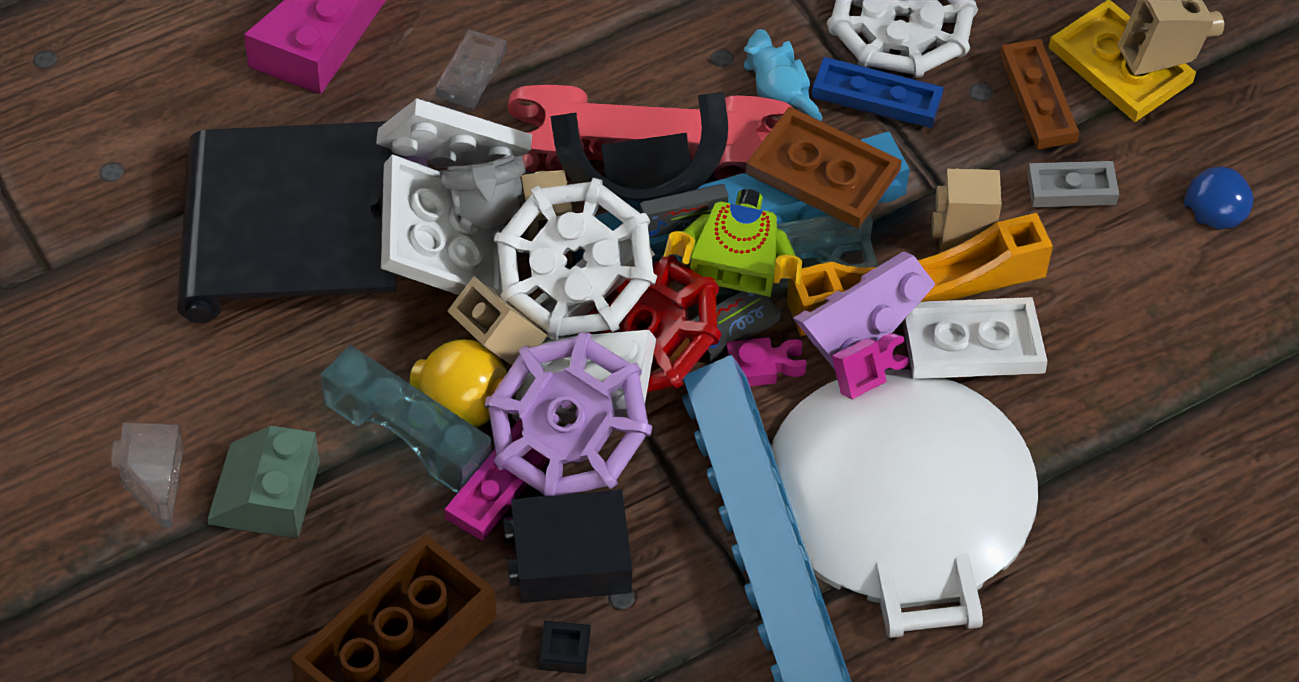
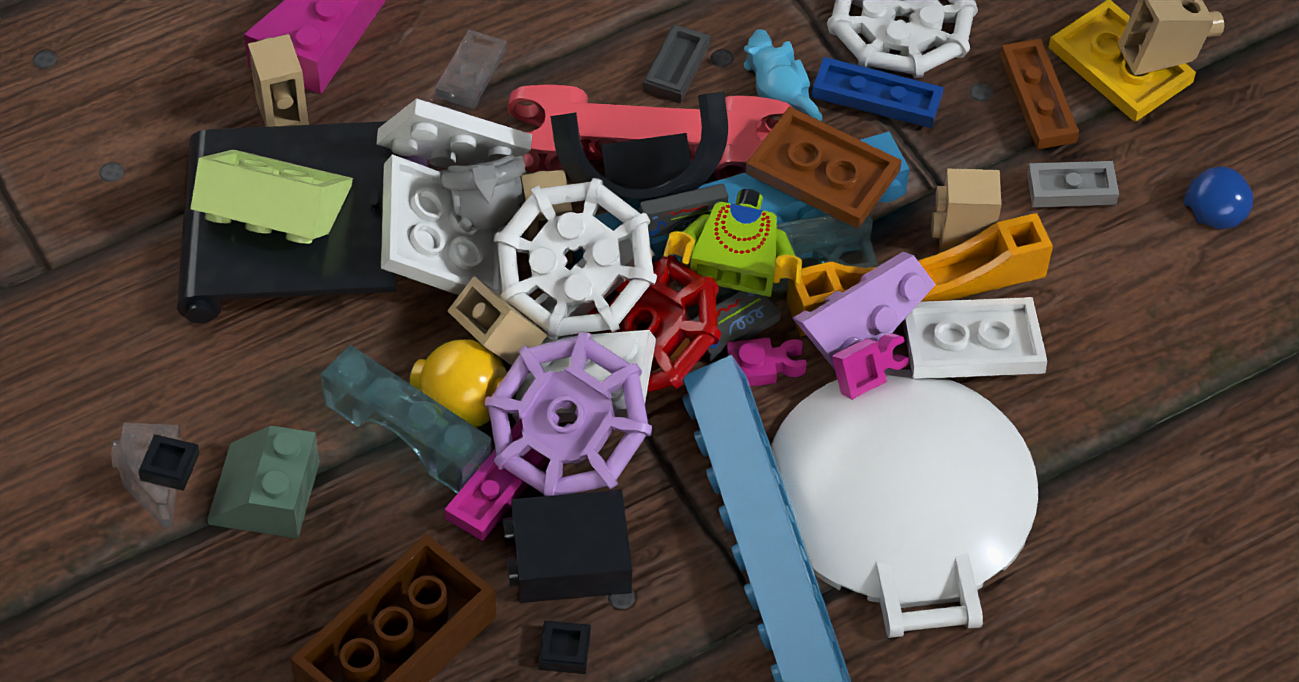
none -> black tile [138,434,200,491]
none -> yellowish green slope [191,150,353,243]
none -> tan brick [248,34,309,127]
none -> dark grey tile [643,24,711,103]

